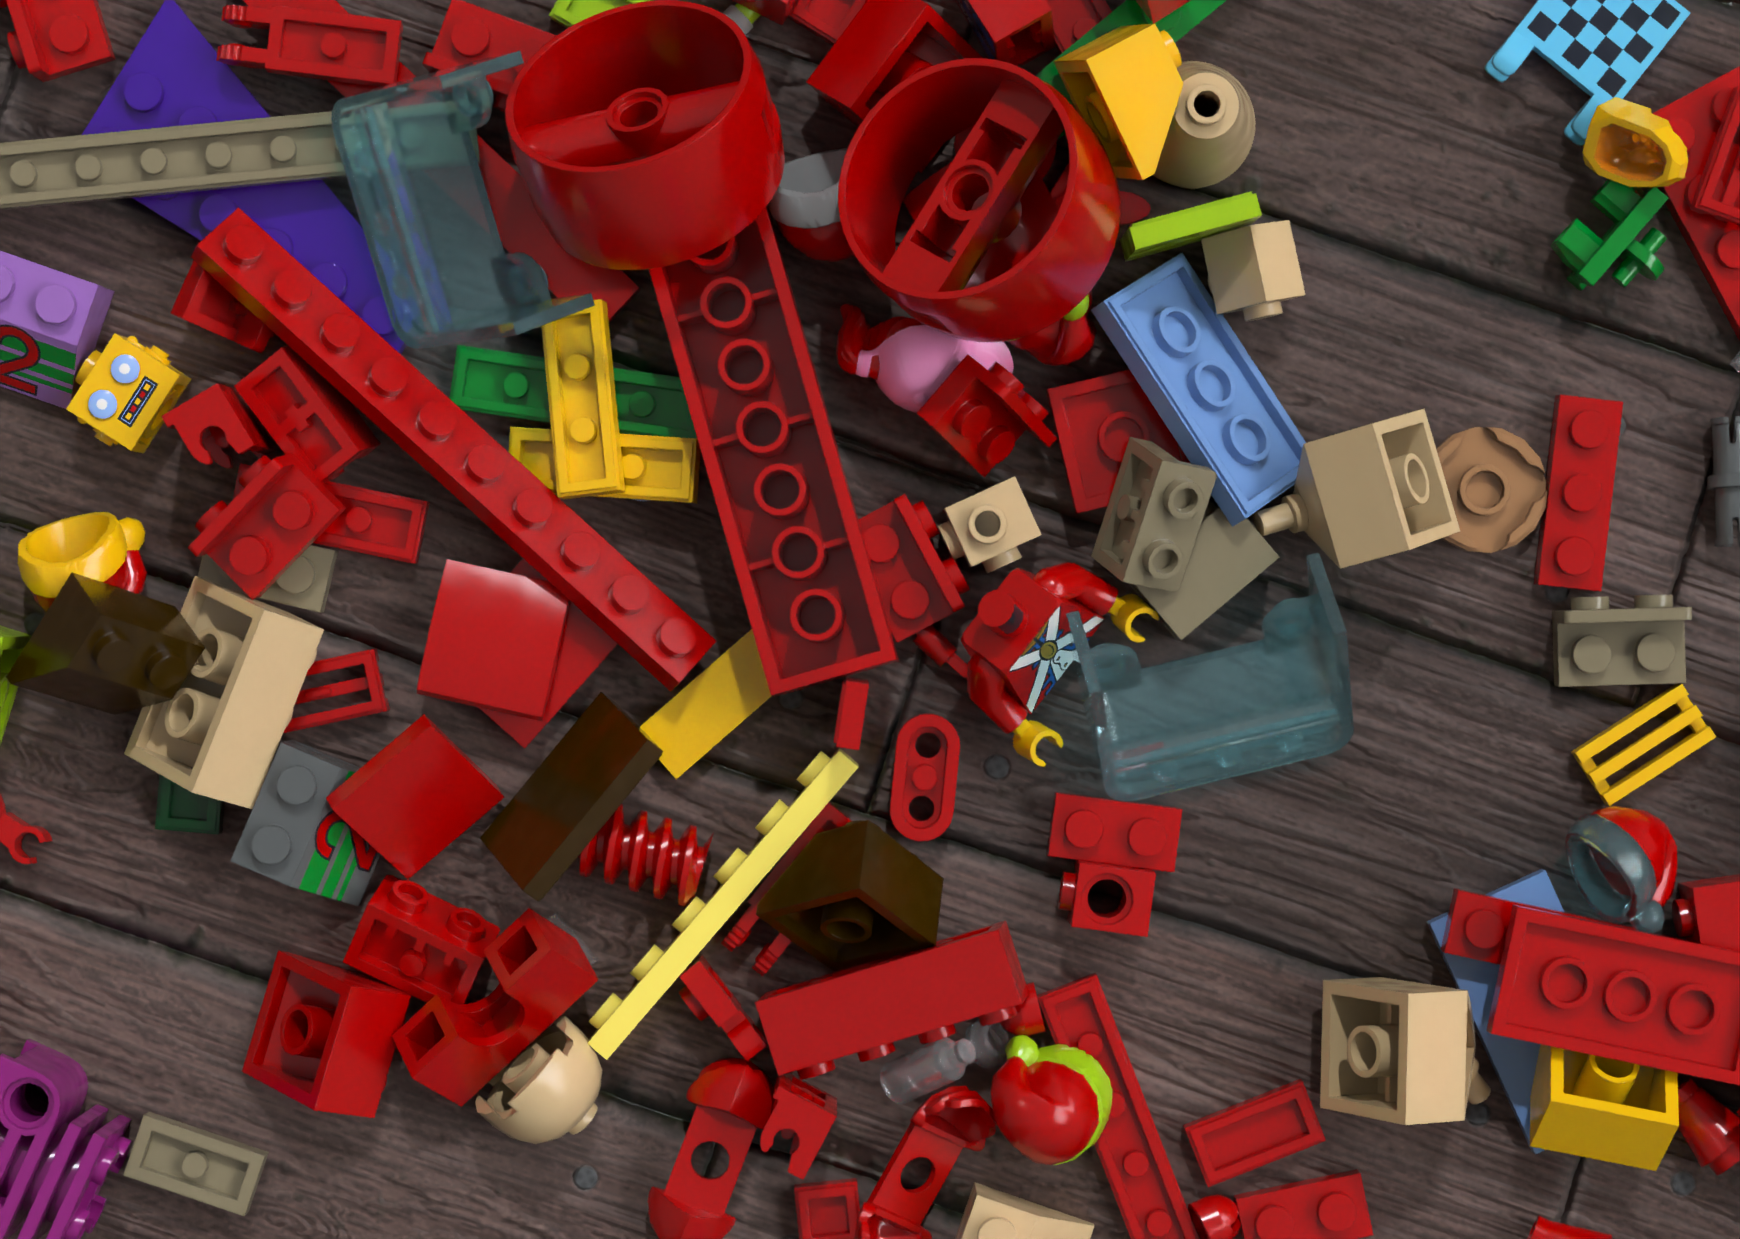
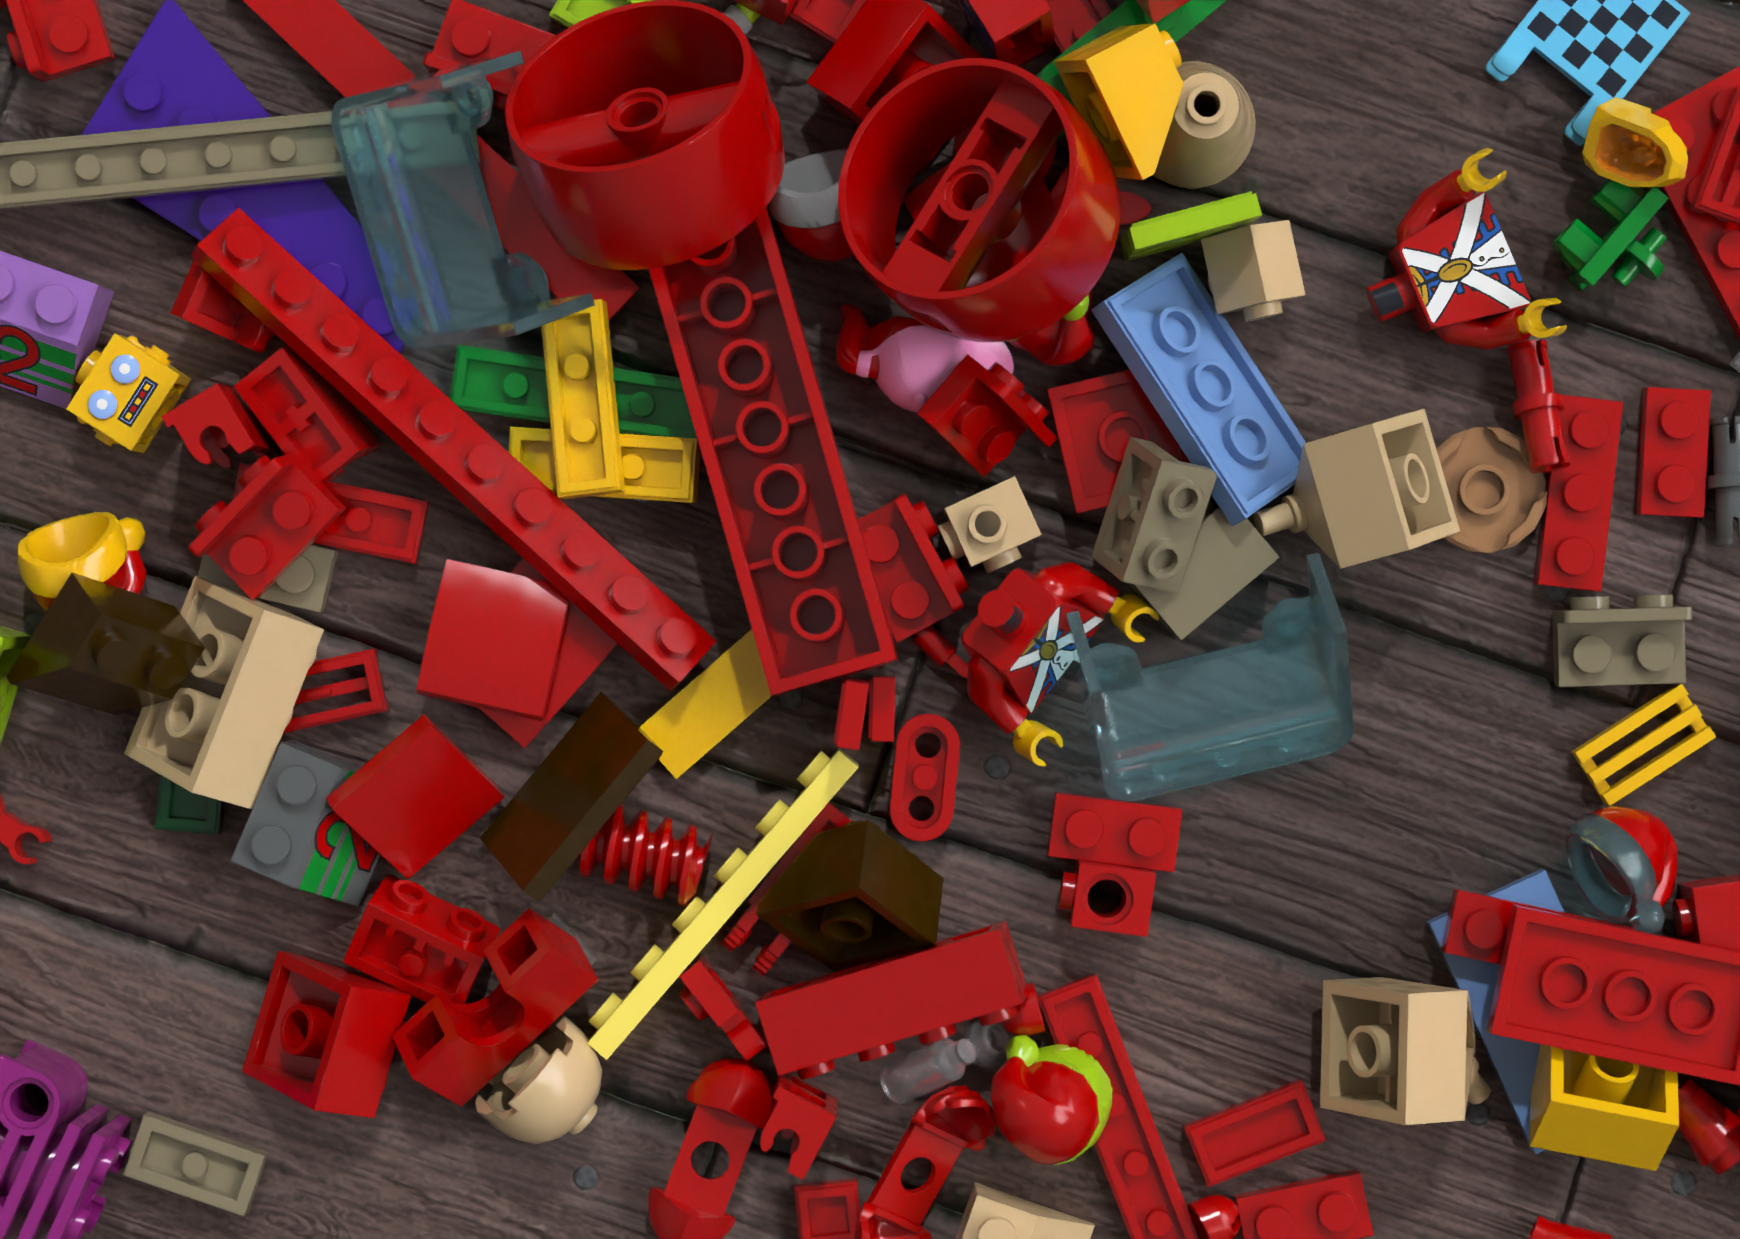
red hinge [216,4,403,89] -> none
none -> red tile [868,675,896,742]
none -> torso [1366,148,1567,350]
none -> red pin [1506,339,1571,474]
none -> red plate [1635,387,1711,518]

